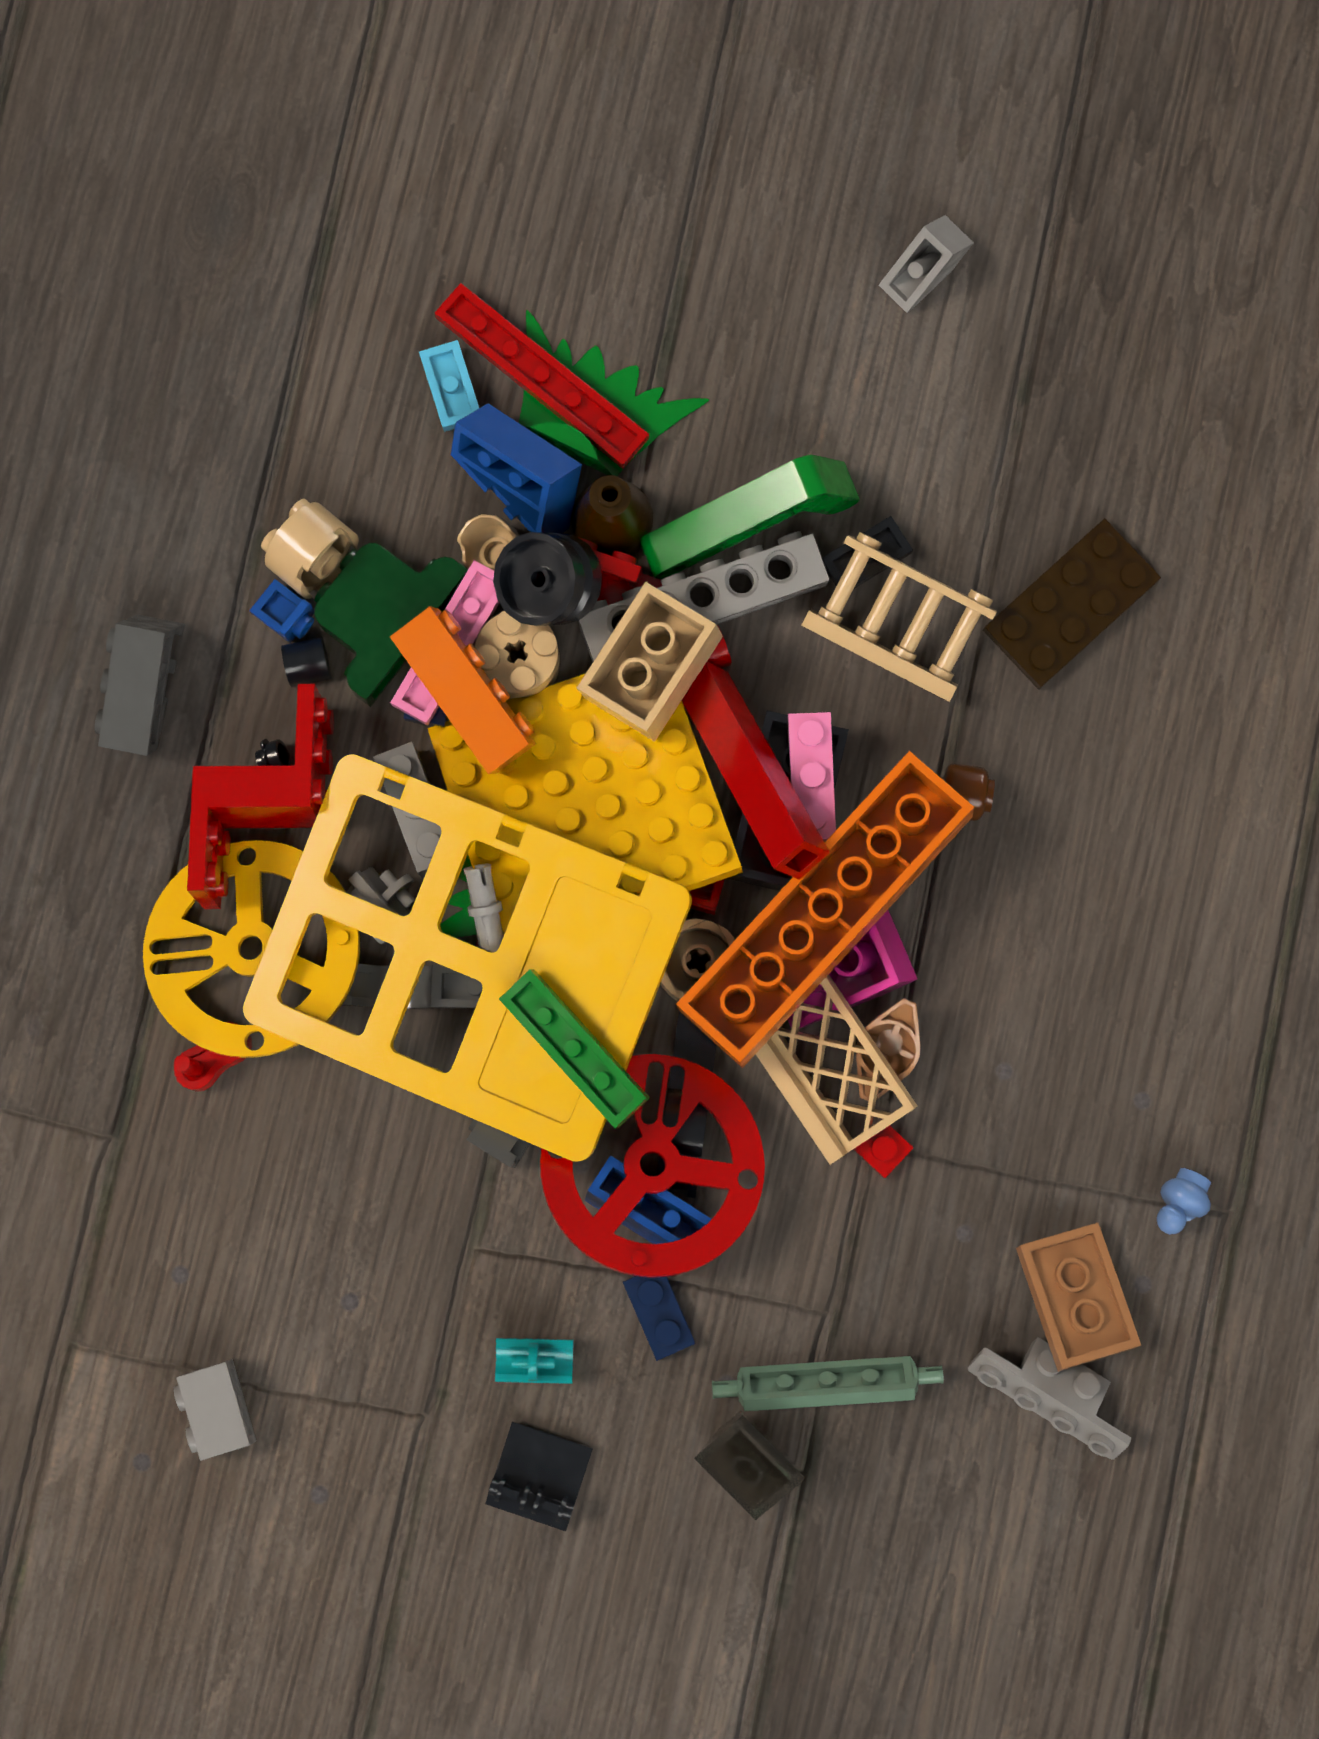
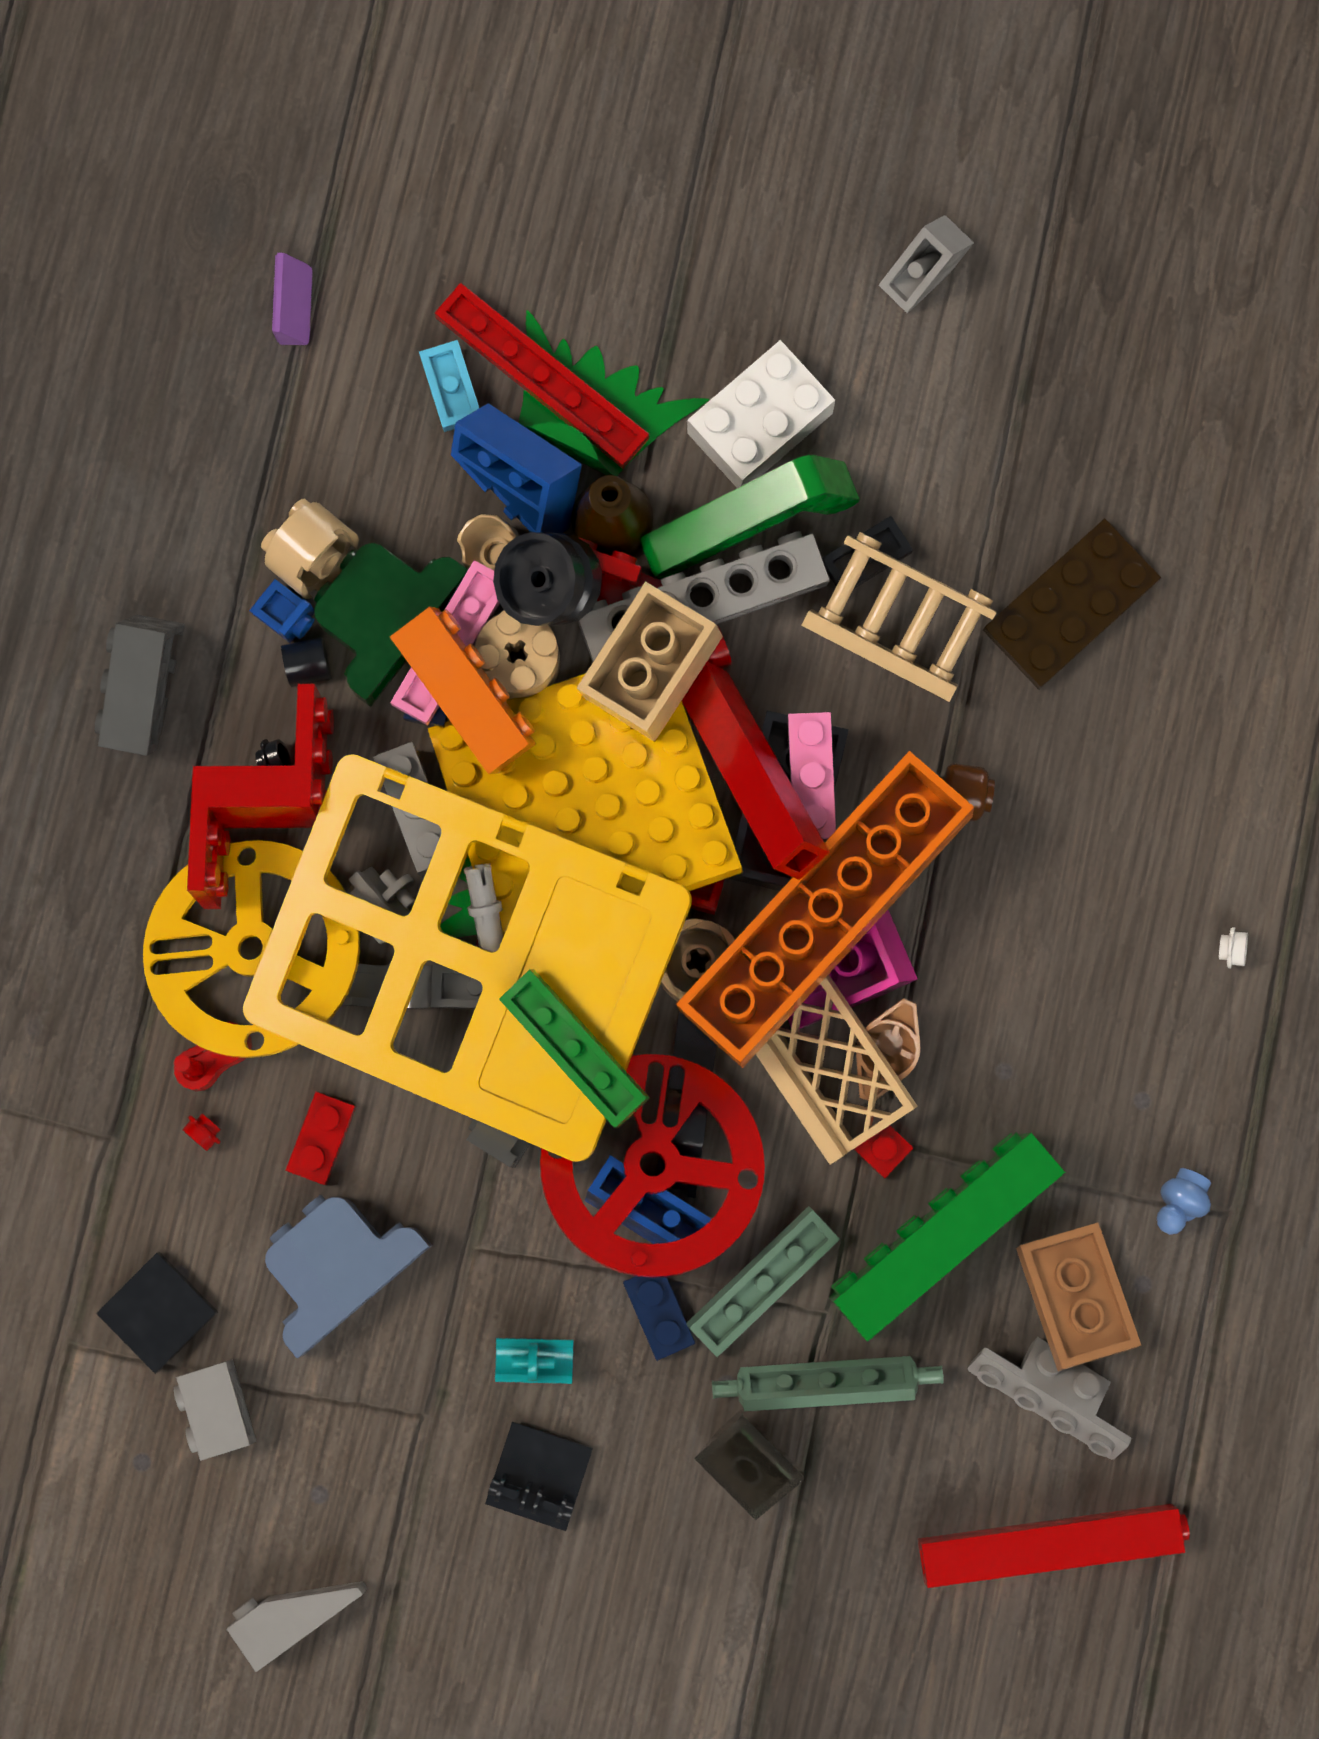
none -> black tile [96,1252,218,1374]
none -> red plate [182,1114,221,1151]
none -> light grey slope [227,1581,367,1672]
none -> sand blue brick [265,1195,433,1359]
none -> medium lavender slope [272,253,313,345]
none -> red plate [285,1091,357,1185]
none -> sand green plate [686,1206,840,1357]
none -> white brick [687,340,835,488]
none -> green brick [829,1132,1065,1342]
none -> red brick [918,1504,1190,1588]
none -> white plate [1219,927,1248,969]

